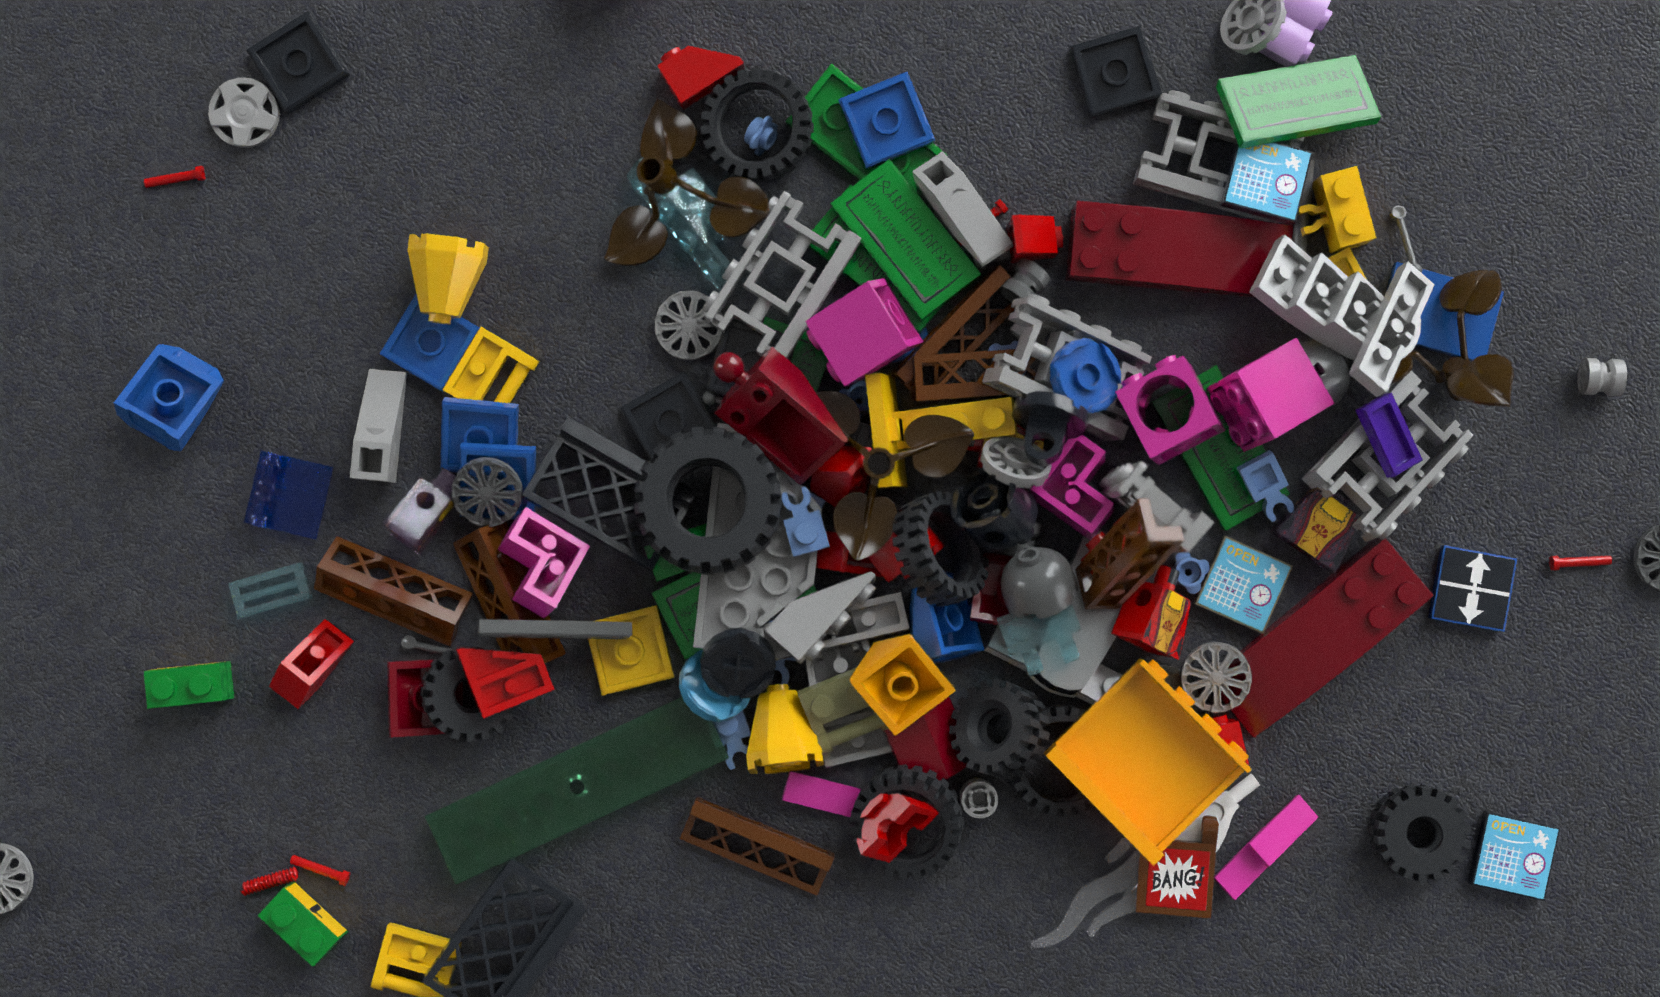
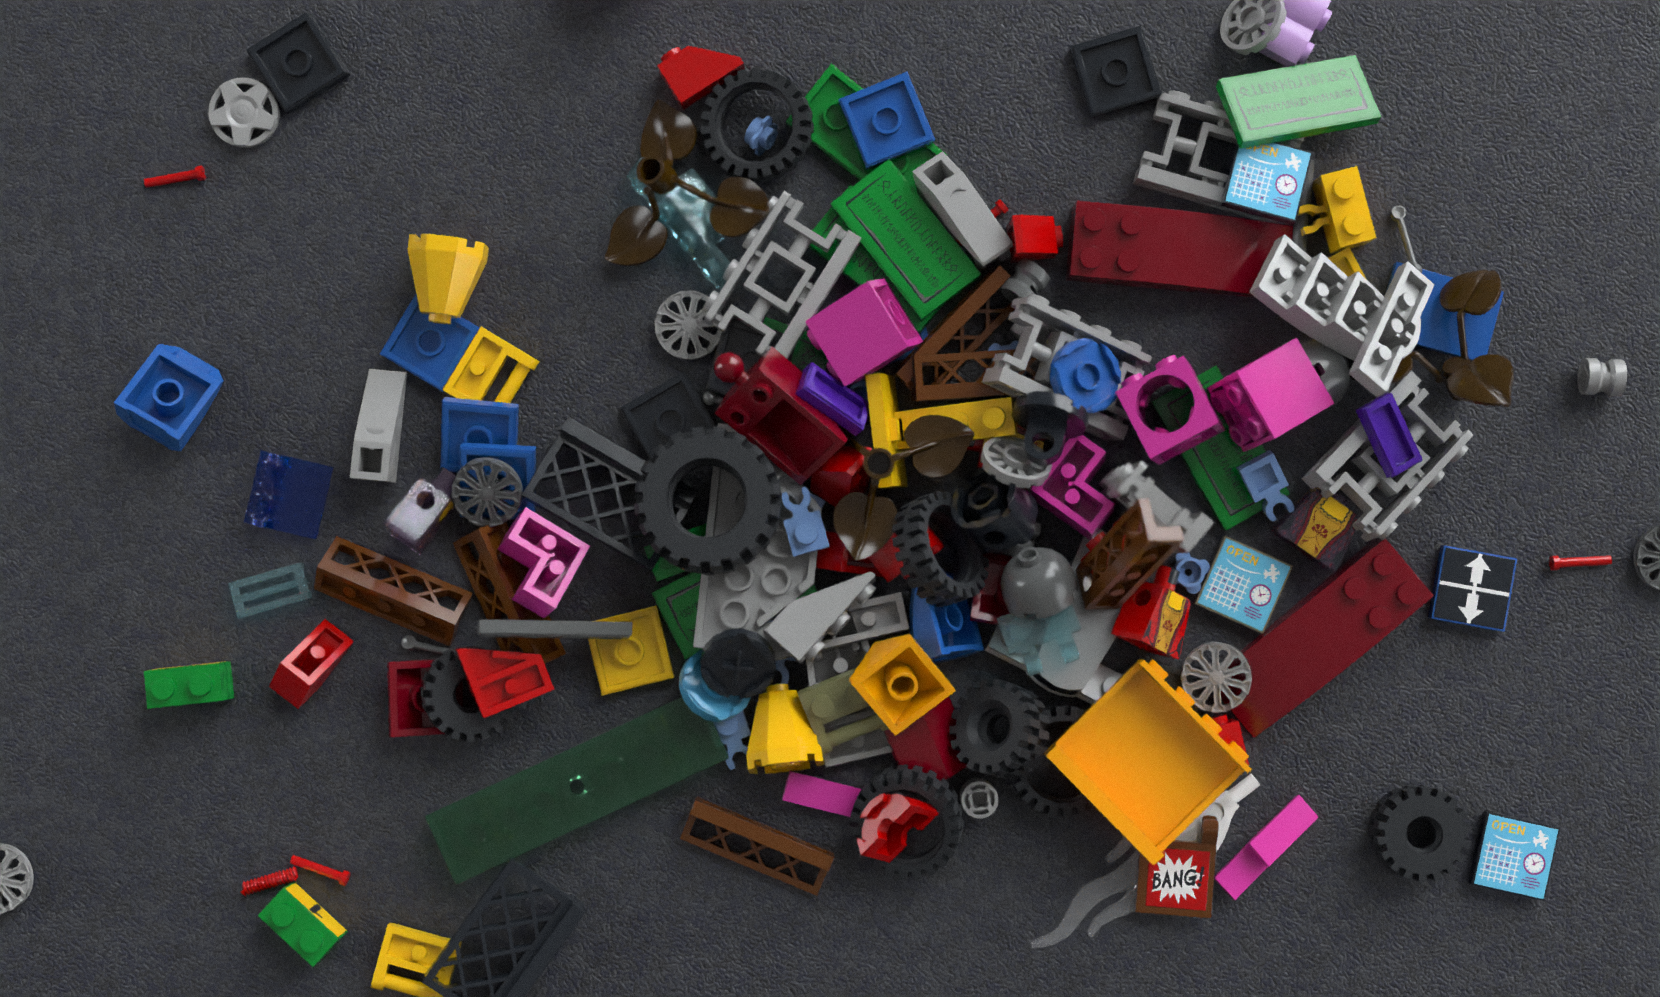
none -> dark purple tile [796,362,869,436]

